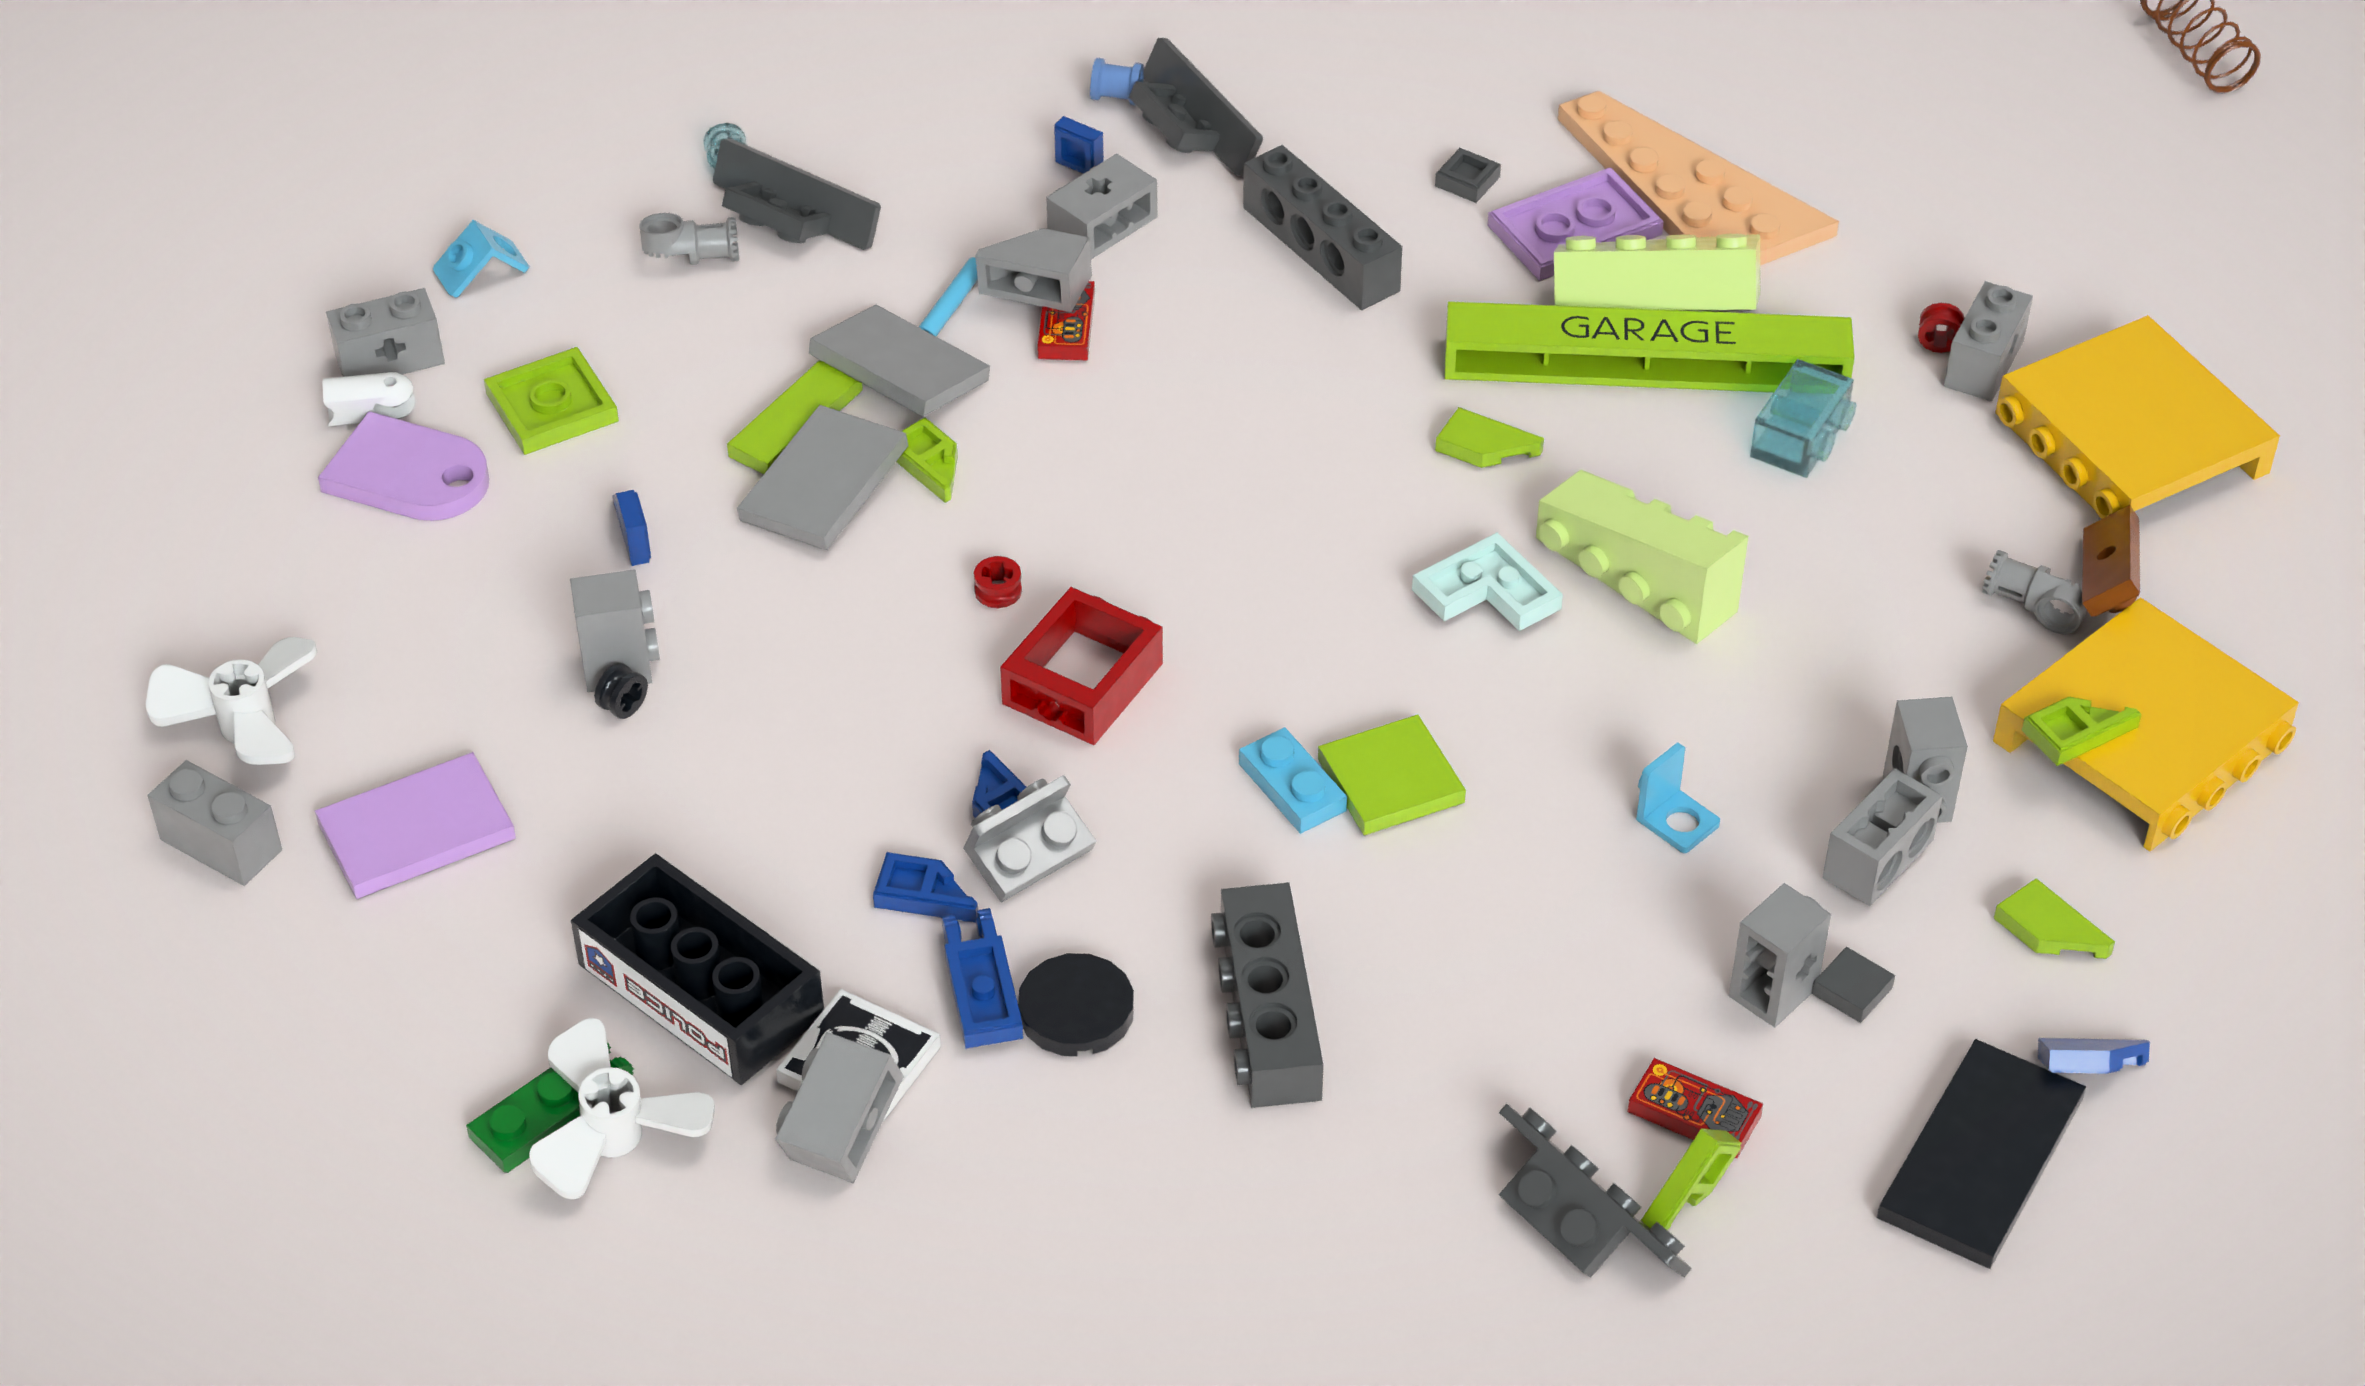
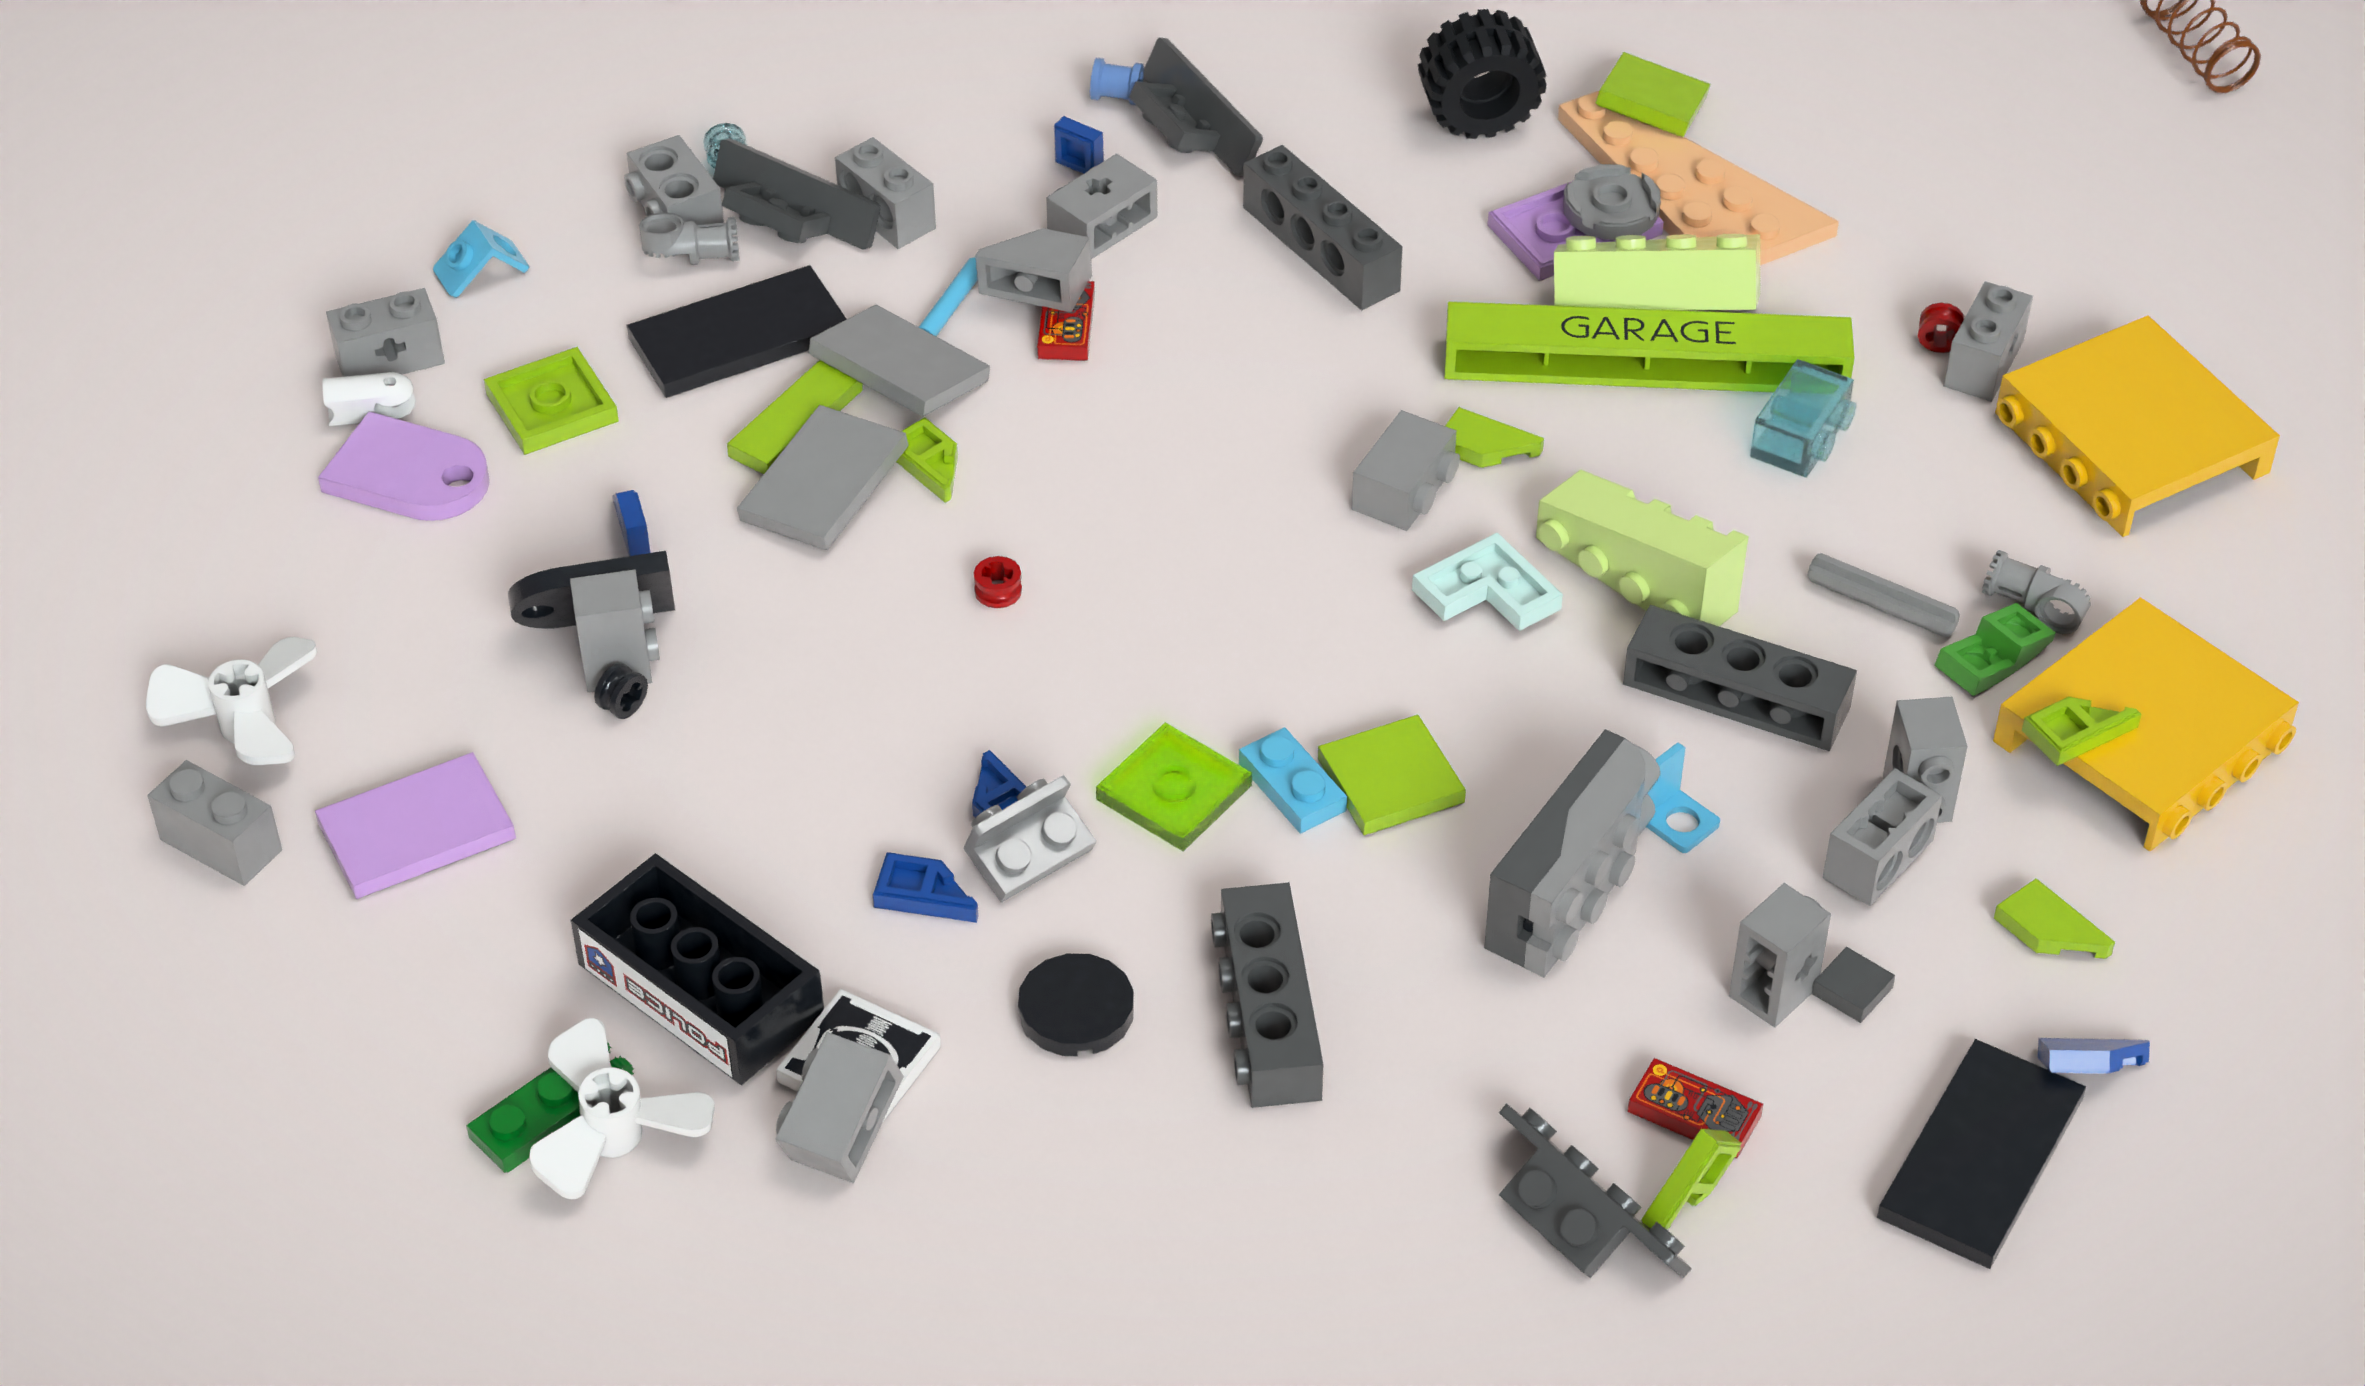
blue hinge [942,908,1023,1049] -> none
red window [1000,587,1163,745] -> none
dark grey tile [1435,148,1501,203] -> none
dark orange tile [2082,505,2140,617] -> none
none -> black tile [508,551,675,629]
none -> light grey brick [624,135,724,225]
none -> black tile [627,265,847,398]
none -> light grey brick [835,137,936,249]
none -> clear neon green tile [1096,722,1252,851]
none -> light grey brick [1352,410,1460,531]
none -> black tyre [1418,9,1547,139]
none -> light grey piece [1484,729,1660,977]
none -> light grey tile [1563,164,1661,240]
none -> lime tile [1595,52,1711,137]
none -> dark grey brick [1623,605,1857,751]
none -> light grey axle [1807,553,1960,637]
none -> bright green slope [1934,603,2056,696]

